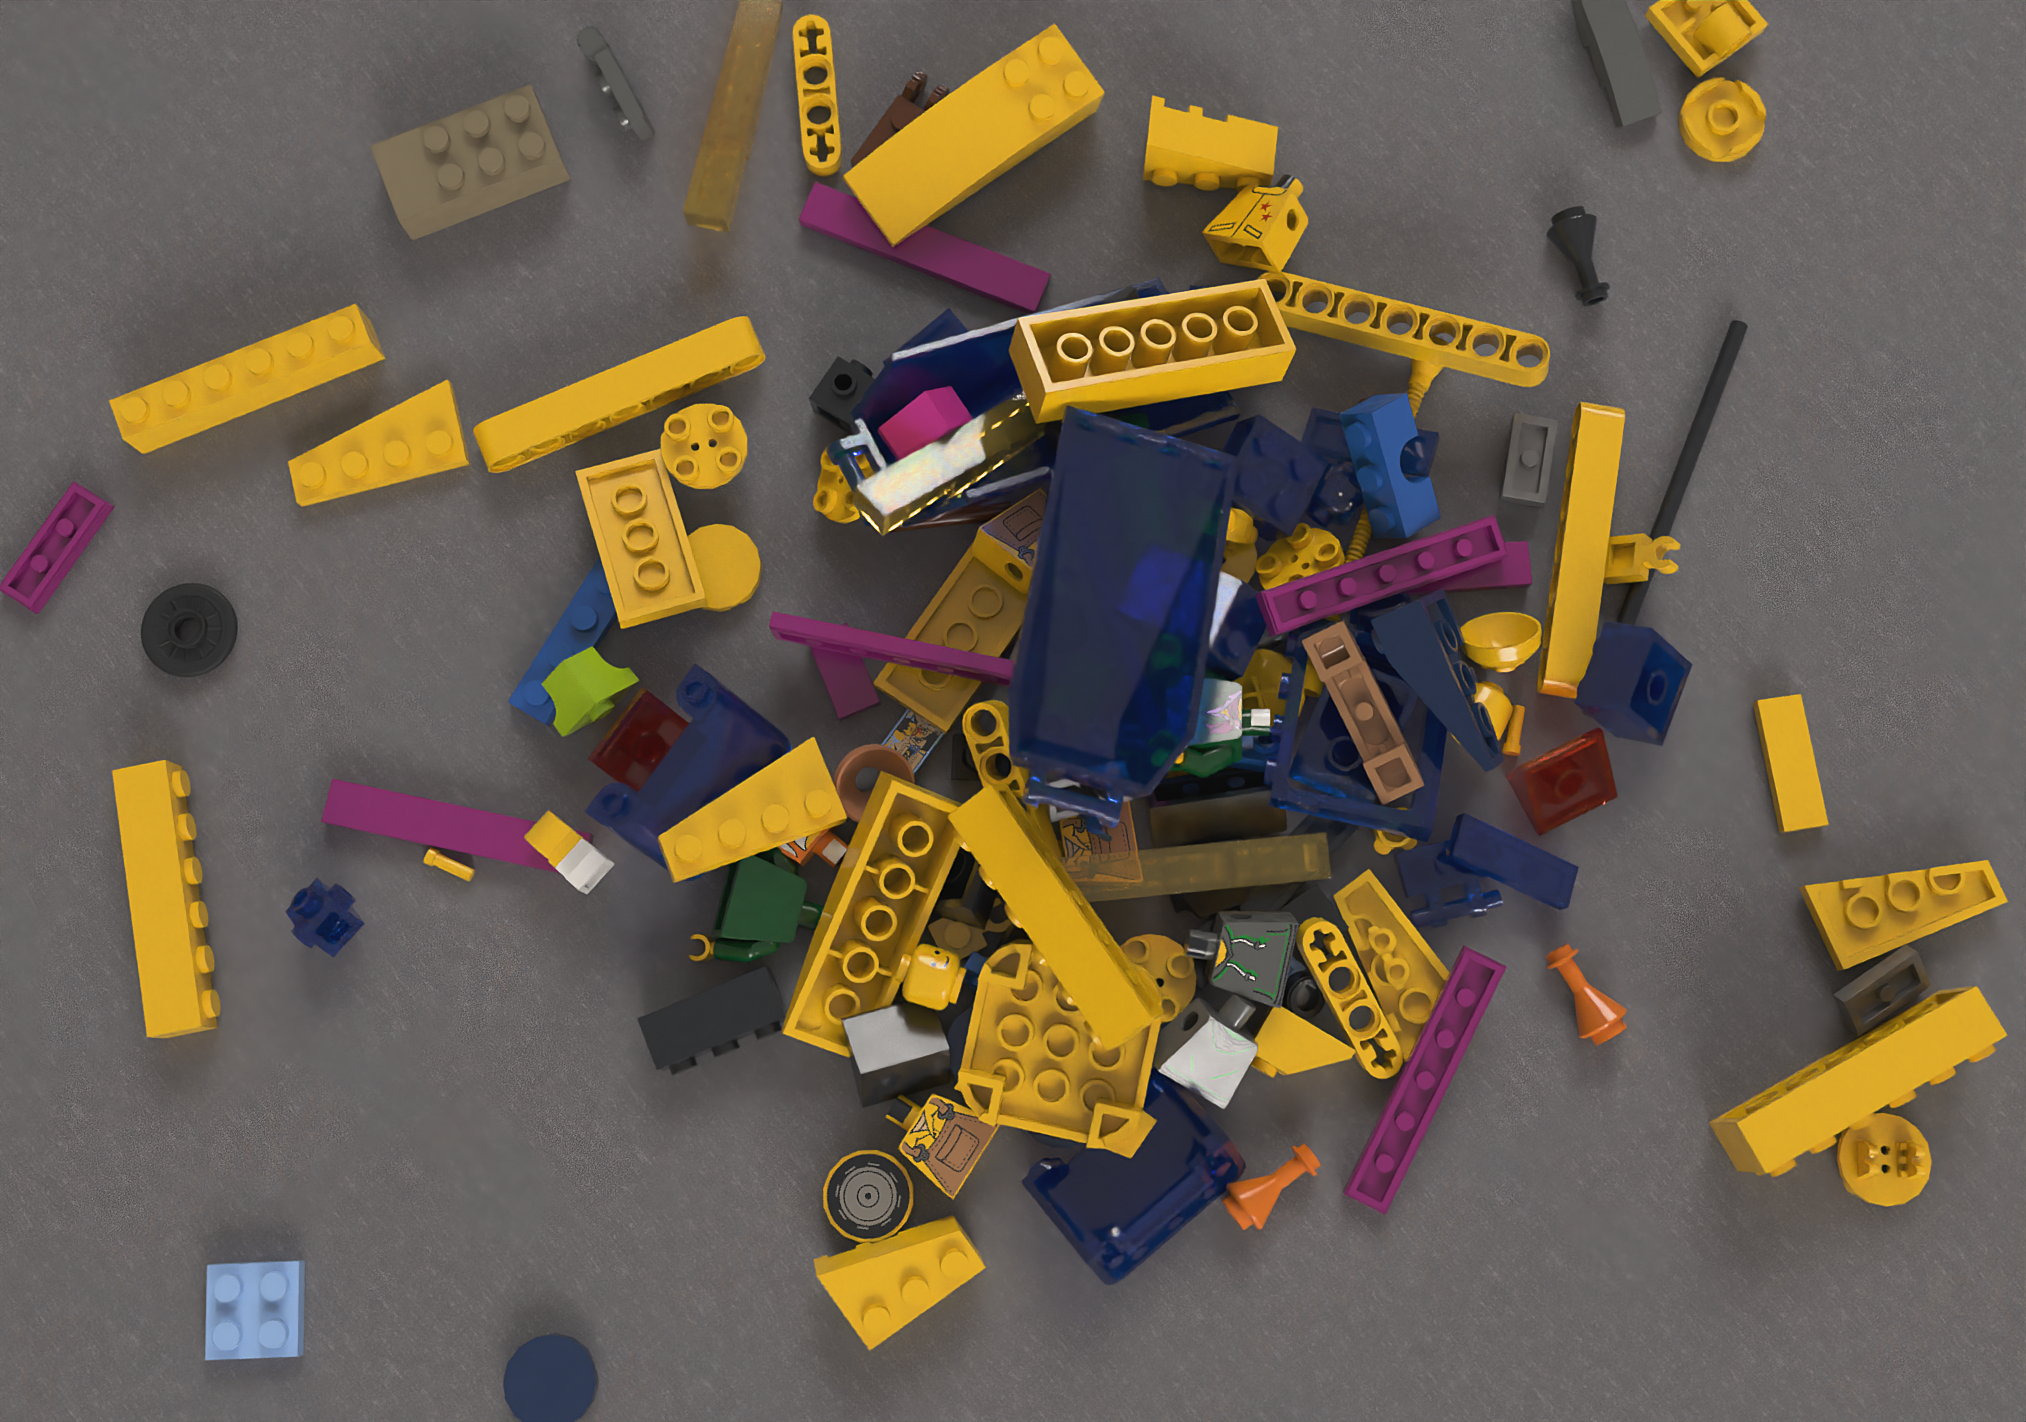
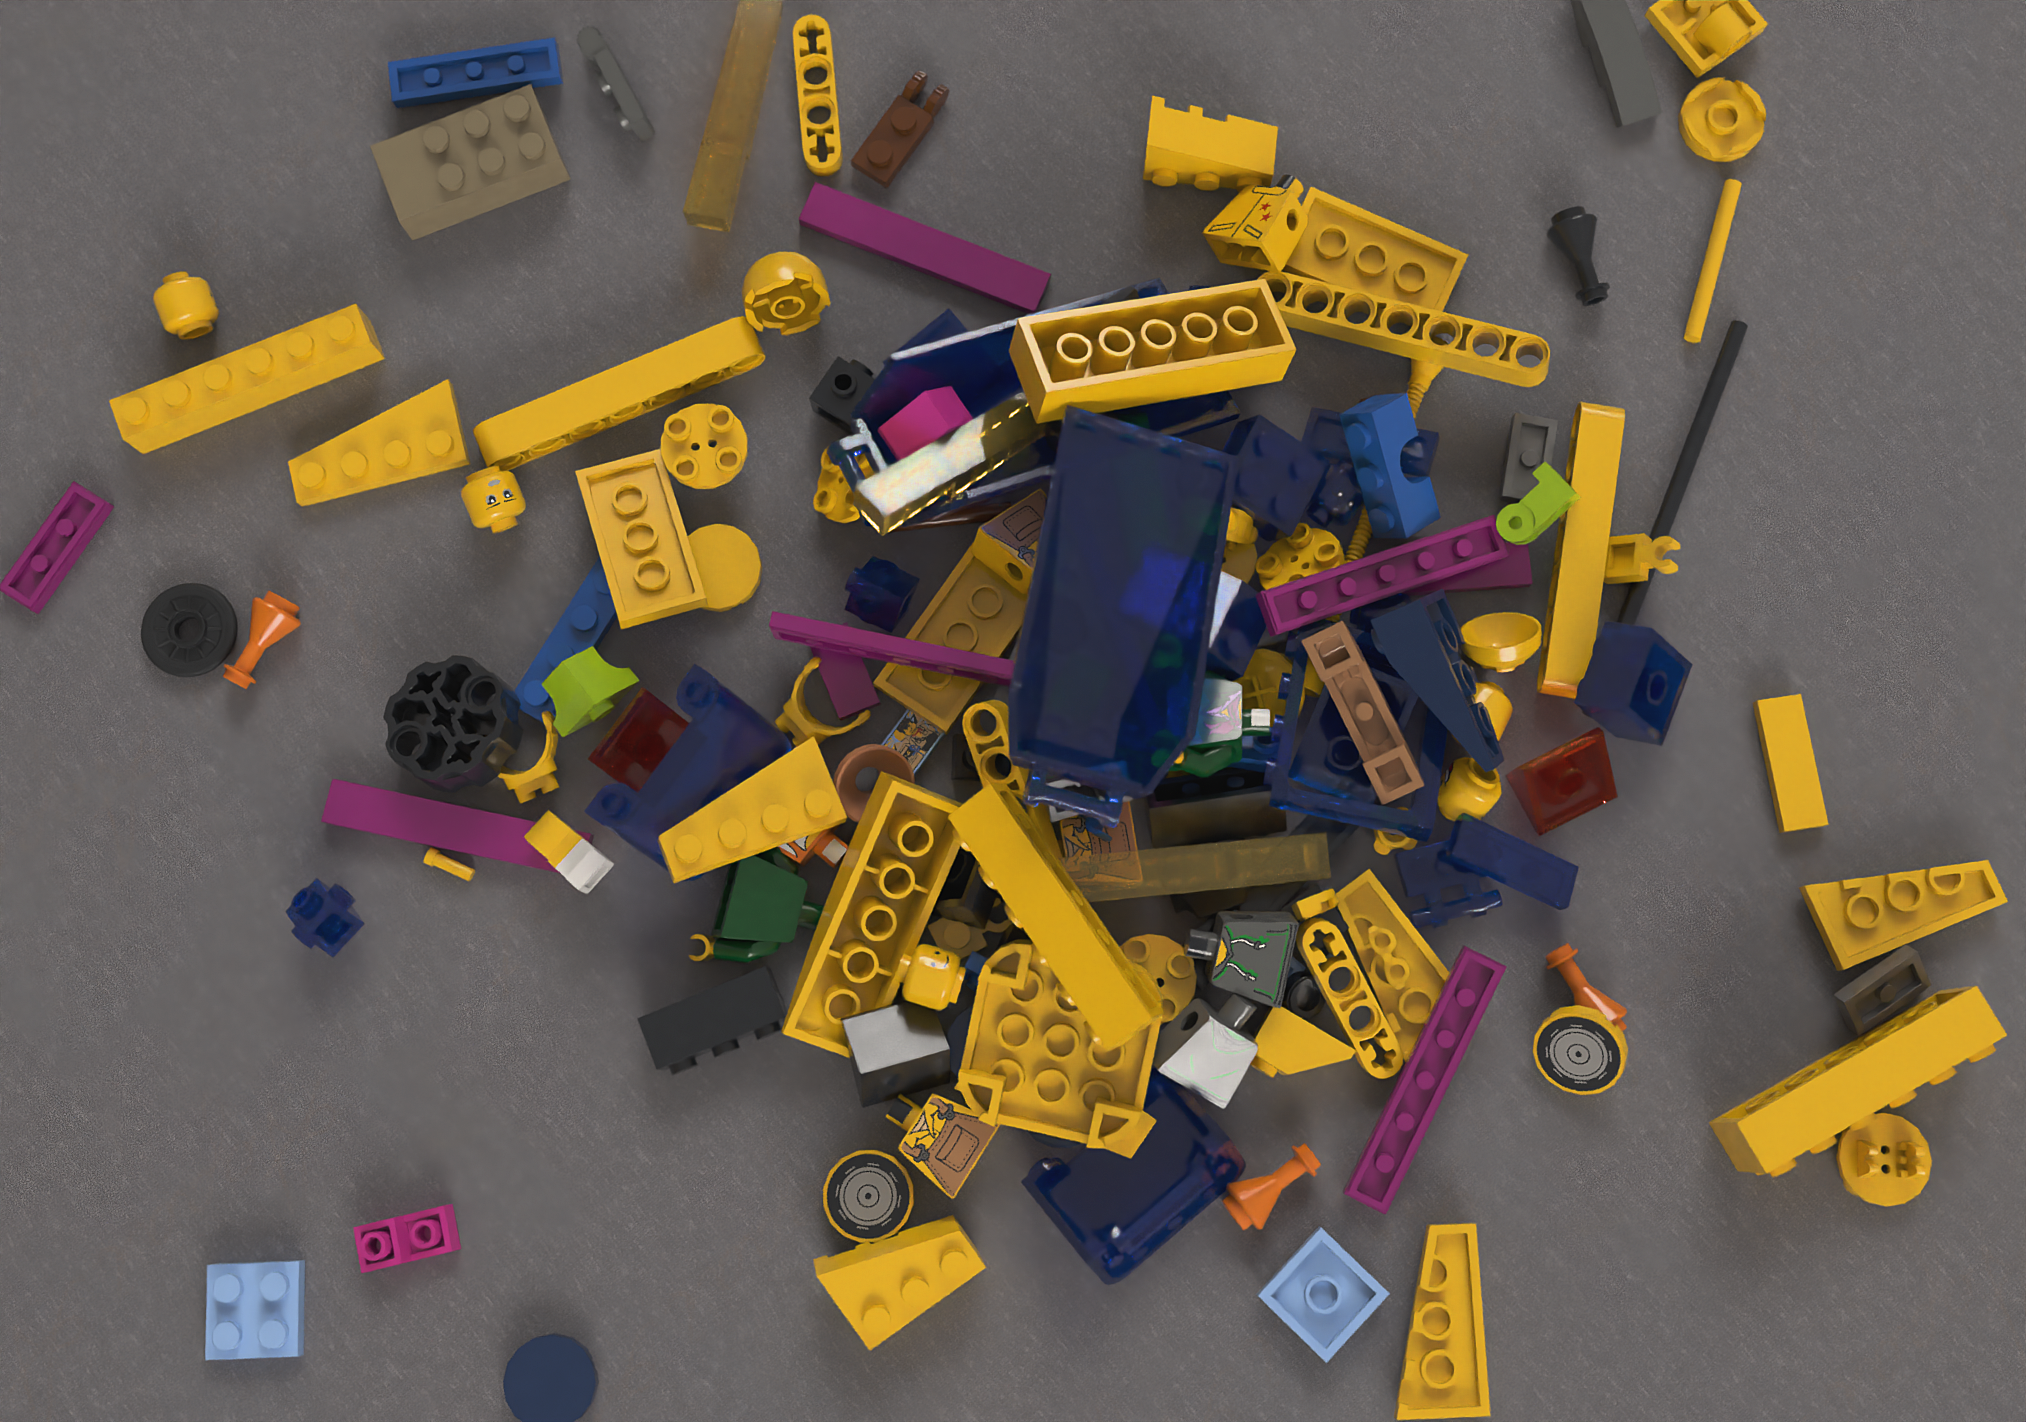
yellow brick [112,760,221,1038] -> none
yellow slope [843,23,1105,247] -> none
yellow piece [1502,705,1525,756] -> none
none -> yellow head [153,272,219,340]
none -> orange piece [222,590,301,690]
none -> dark pink slope [353,1204,461,1273]
none -> black connector [383,655,523,793]
none -> blue plate [388,37,563,108]
none -> yellow head [461,465,526,534]
none -> yellow helmet [498,711,559,804]
none -> yellow cylinder [742,252,831,335]
none -> yellow helmet [775,656,871,747]
none -> clear blue brick [844,556,920,633]
none -> light blue plate [1256,1227,1390,1363]
none -> yellow plate [1282,187,1468,325]
none -> yellow tile [1291,888,1339,922]
none -> yellow wing [1394,1223,1491,1420]
none -> yellow head [1434,757,1502,824]
none -> lime leg [1496,461,1581,545]
none -> tile [1533,1005,1628,1095]
none -> yellow bar [1683,179,1742,343]

